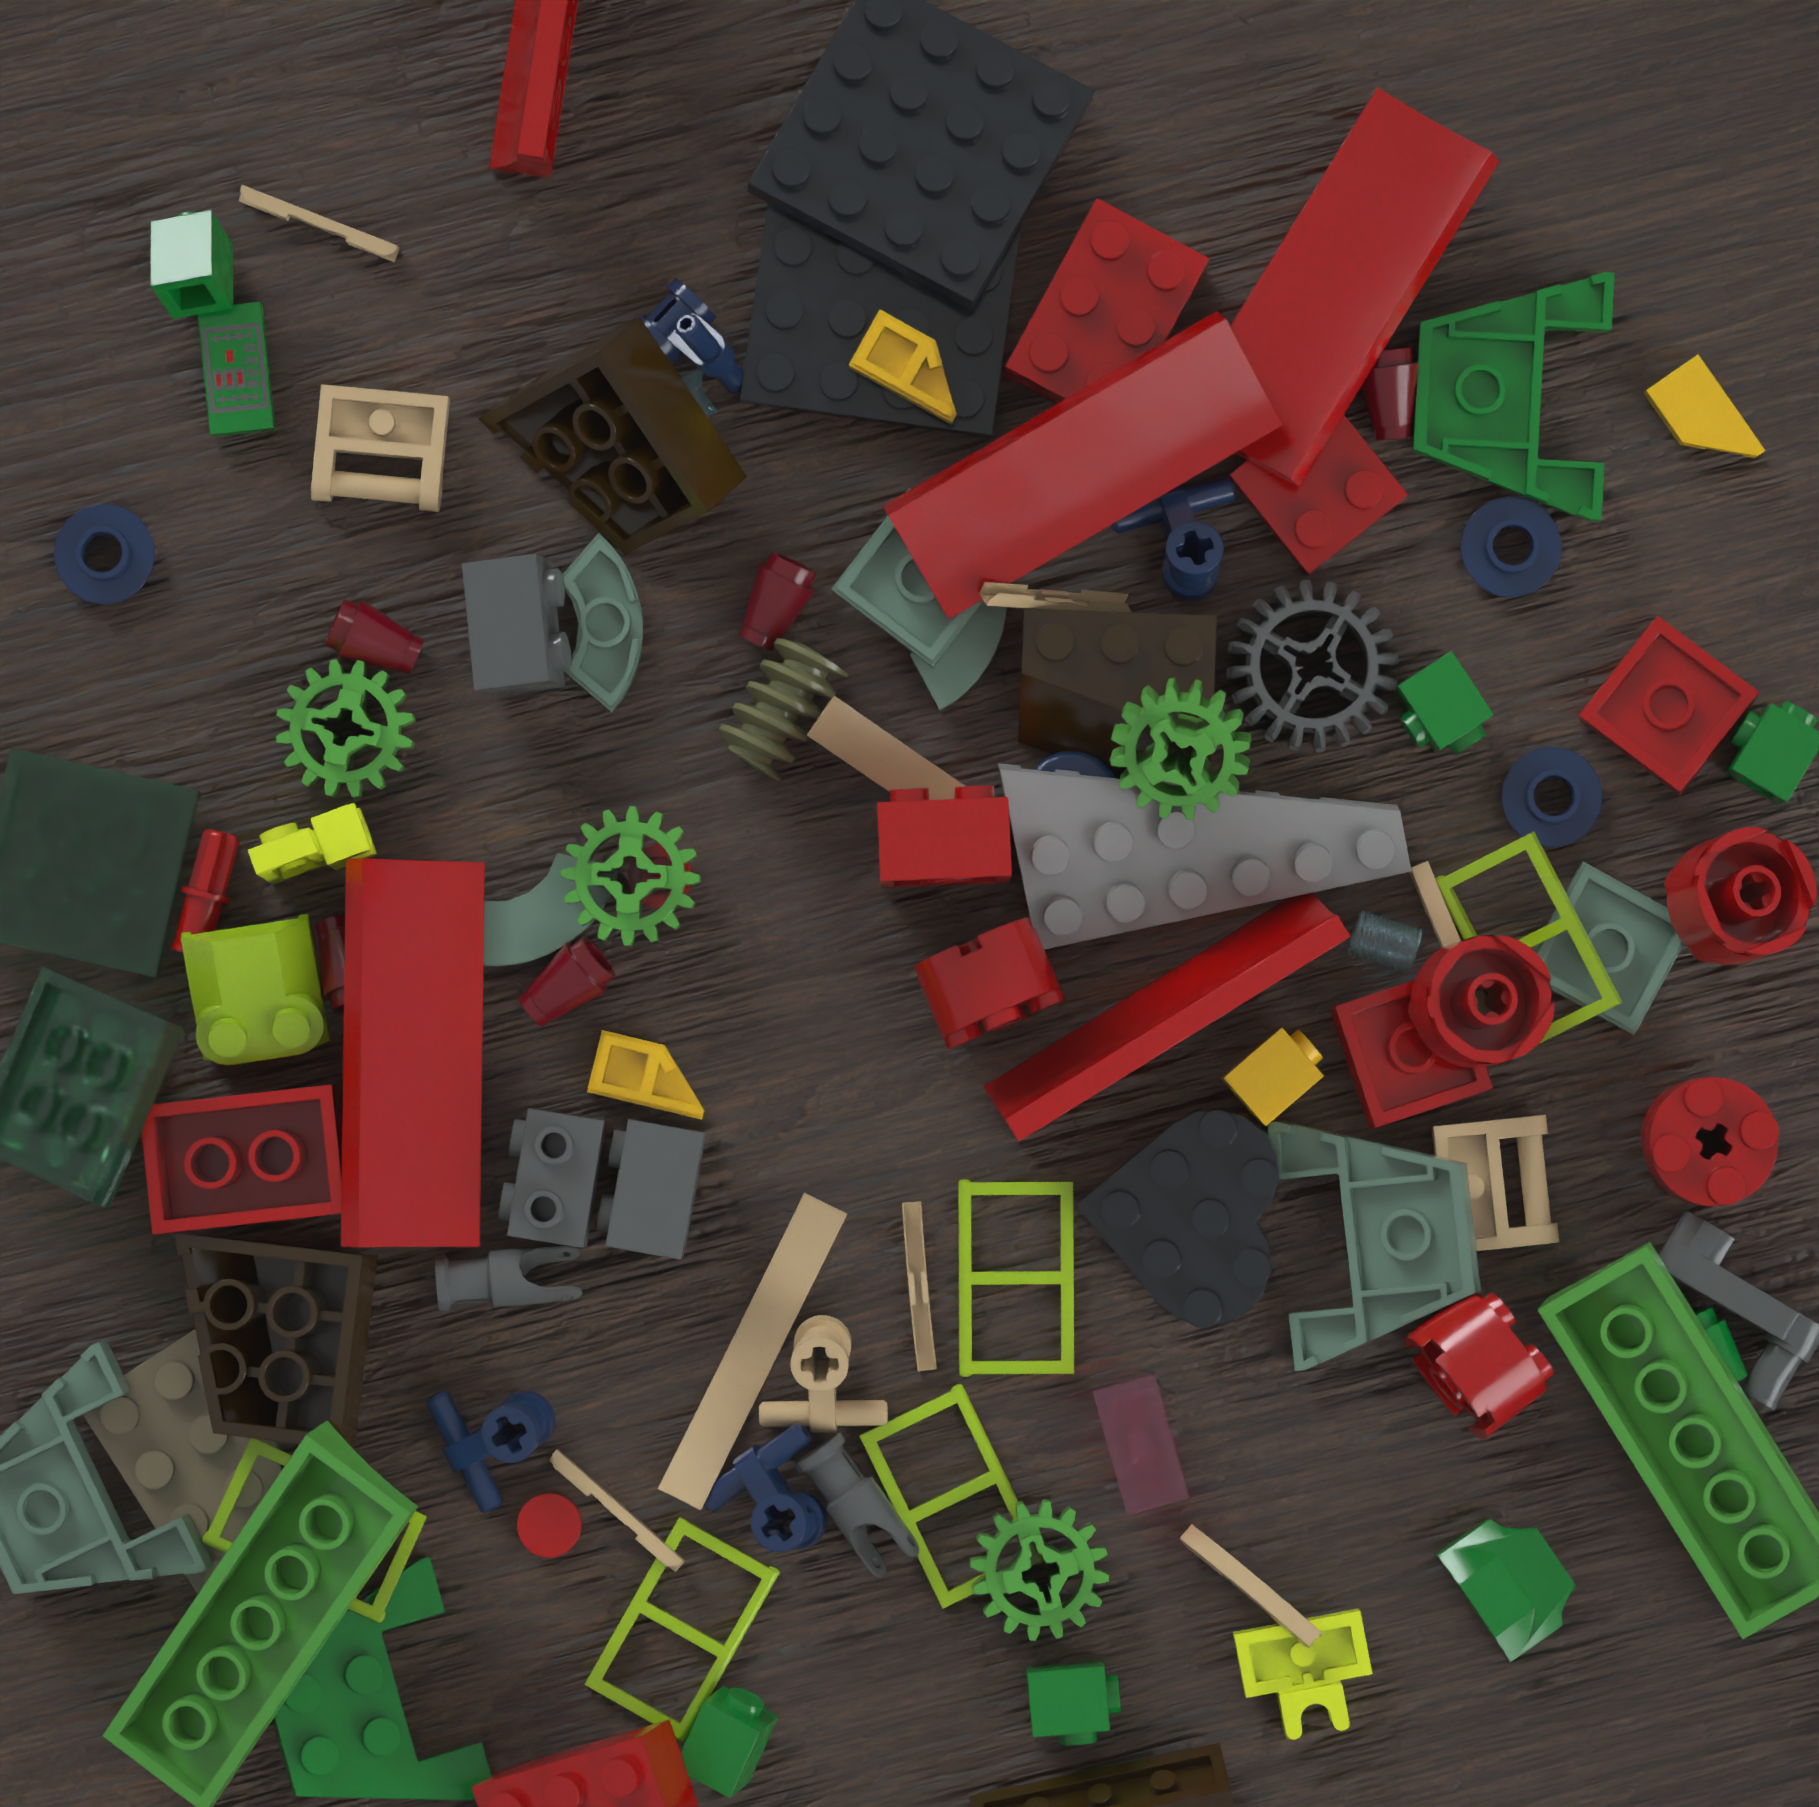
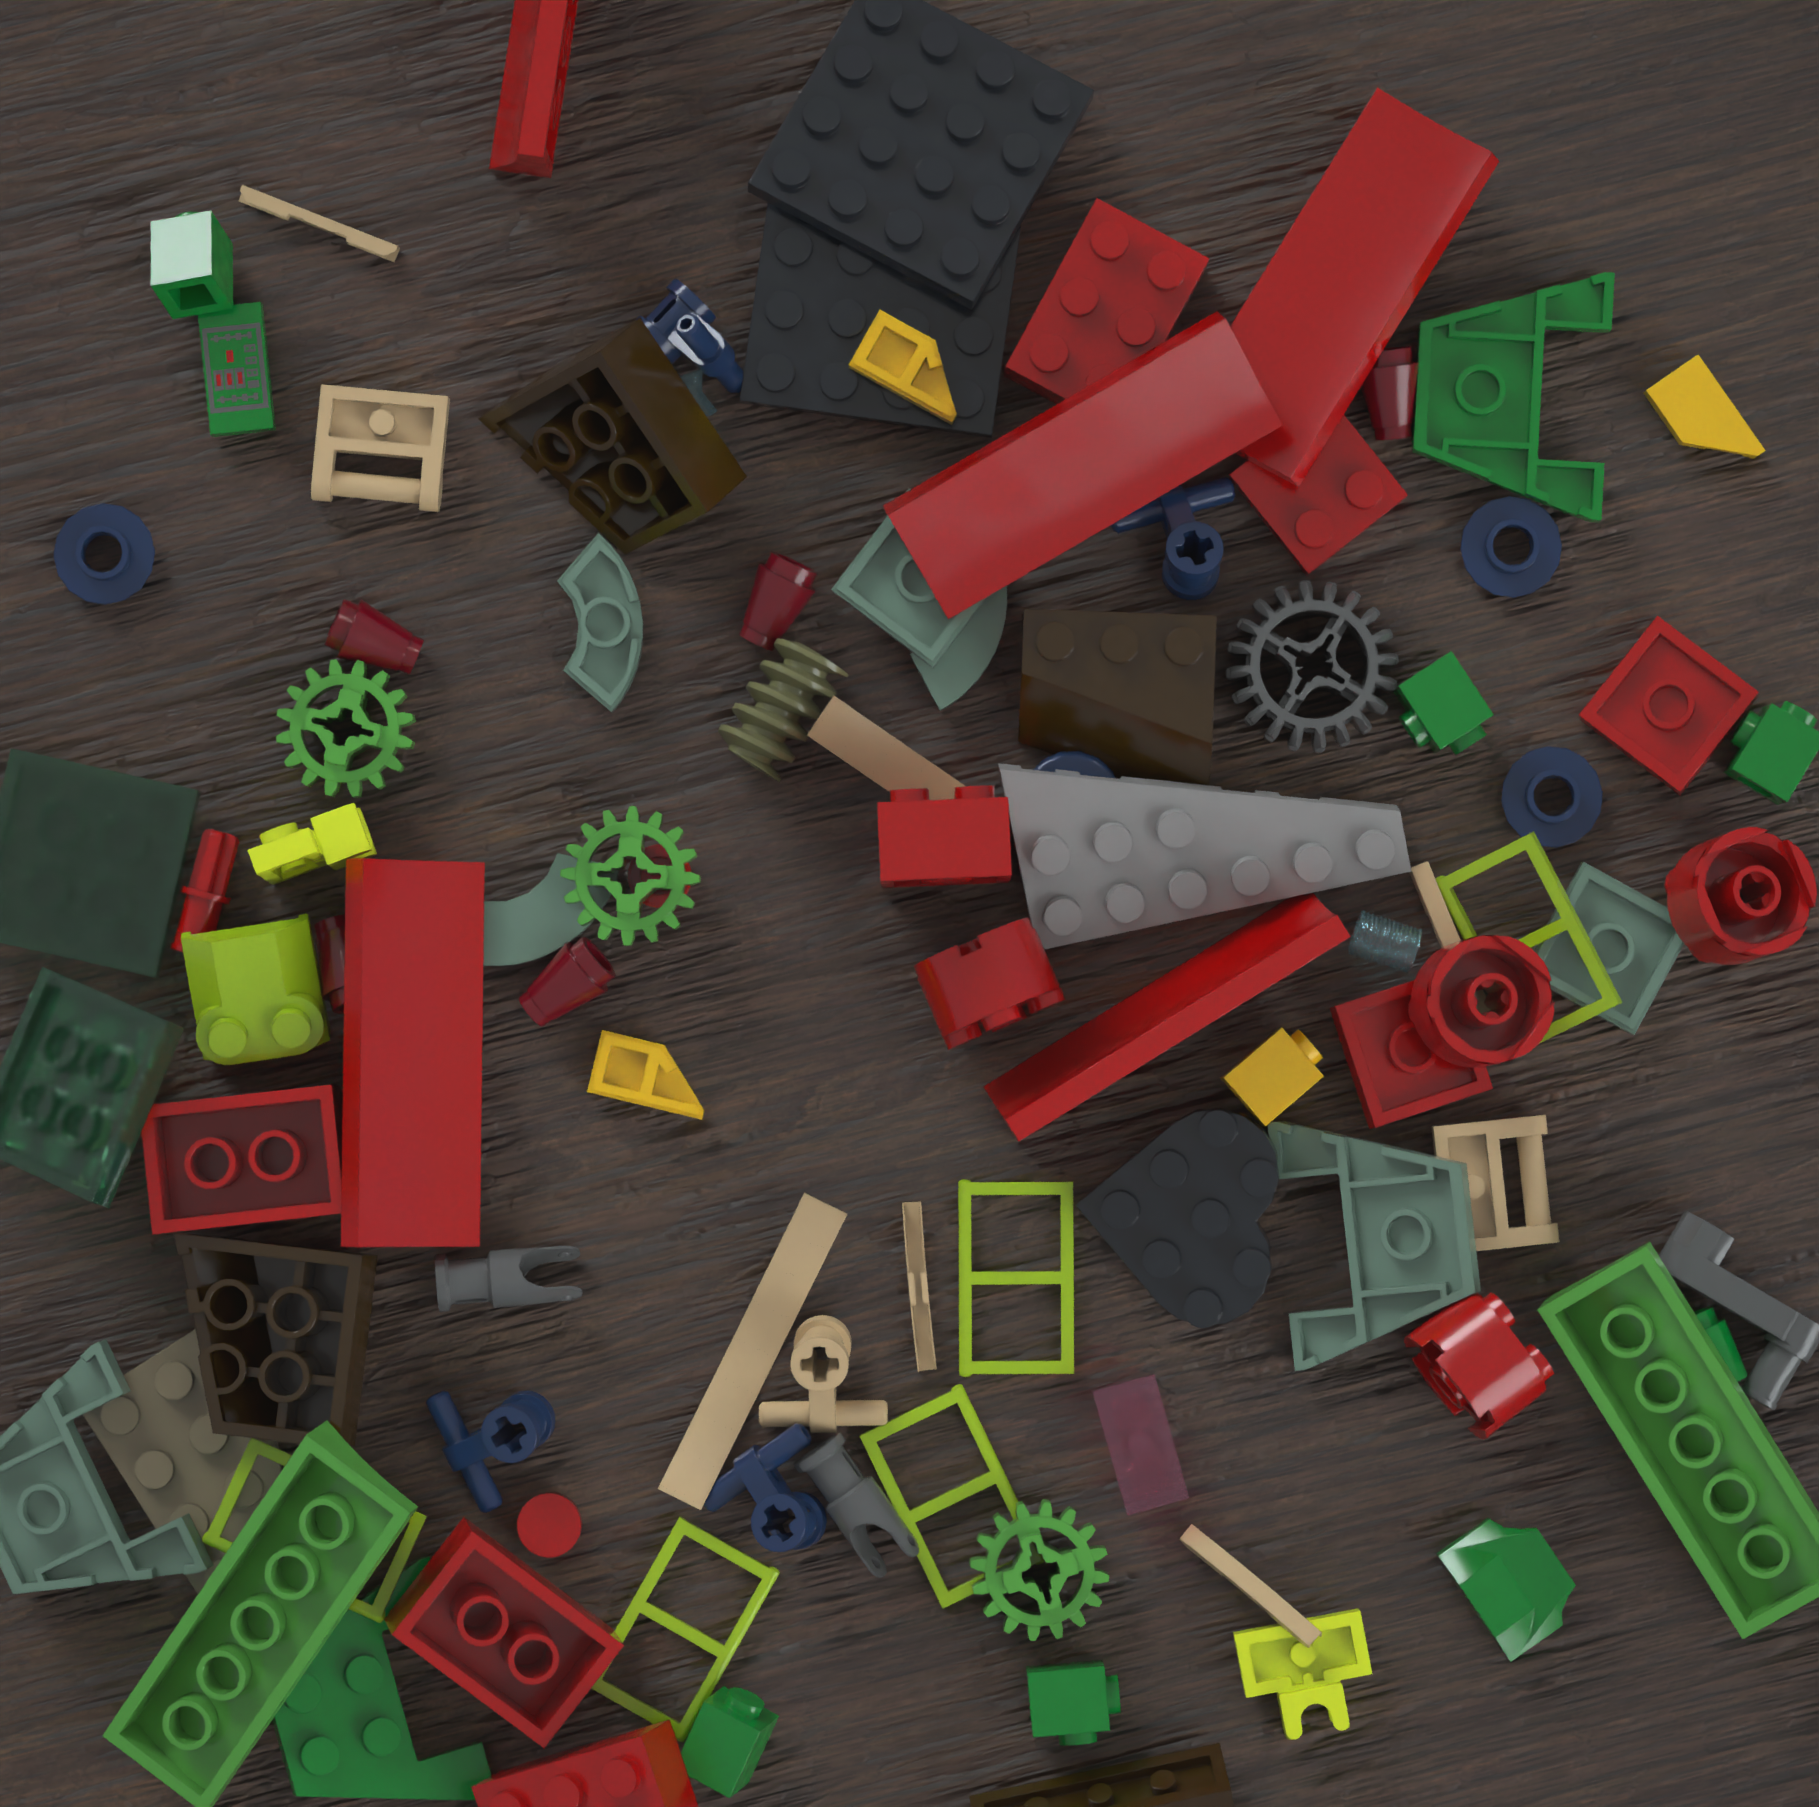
dark grey brick [462,554,571,696] -> none
dark grey brick [498,1108,607,1248] -> none
tan piece [549,1449,685,1572] -> none
dark grey brick [596,1119,706,1260] -> none
tan piece [979,582,1132,613] -> none
bright green gear [1110,678,1251,820] -> none
red brick [1640,1077,1779,1206] -> none
none -> red brick [384,1517,624,1749]

